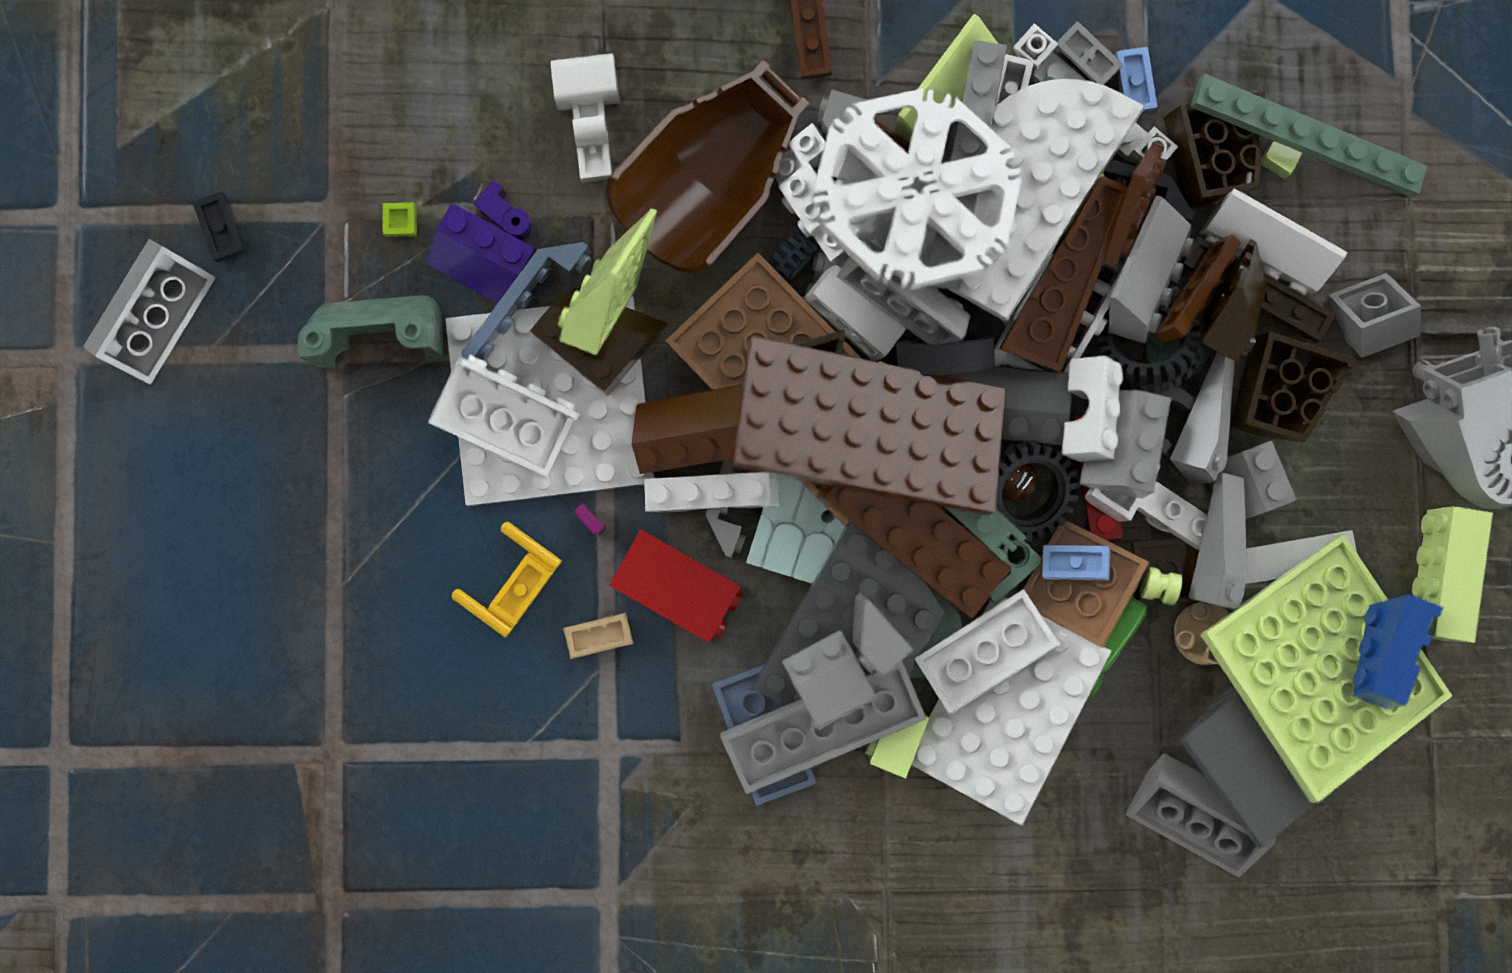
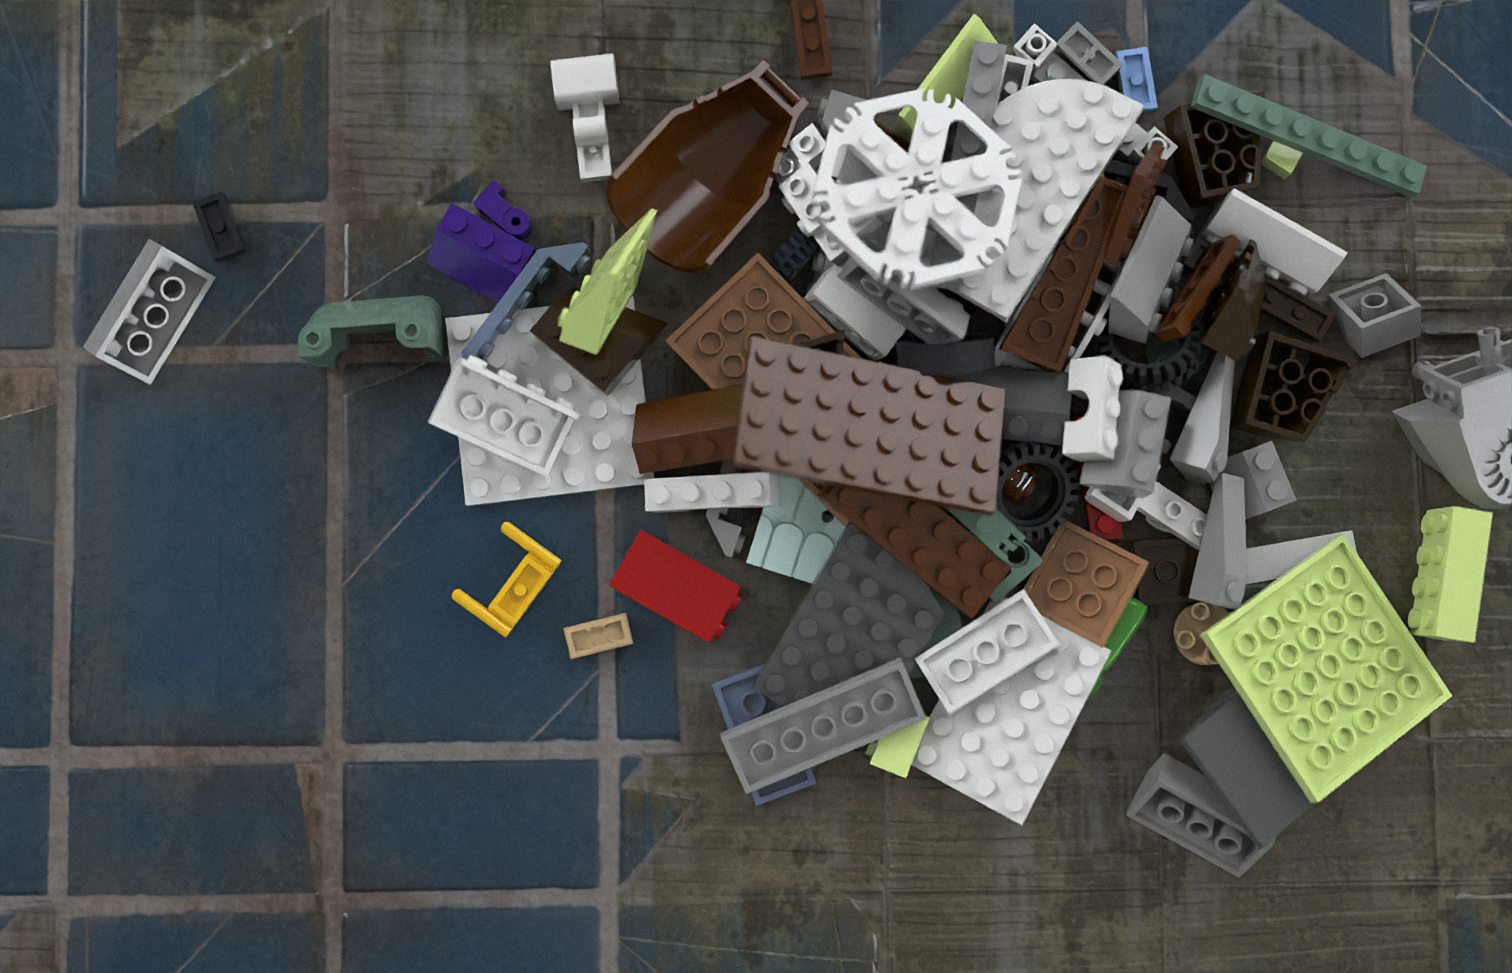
lime plate [383,202,417,237] -> none
magenta tile [574,503,607,536] -> none
light grey slope [782,630,877,730] -> none
light grey slope [852,592,913,676] -> none
light blue plate [1042,545,1110,580] -> none
yellowish green wheel [1140,567,1182,606] -> none
blue wedge [1352,594,1443,709] -> none

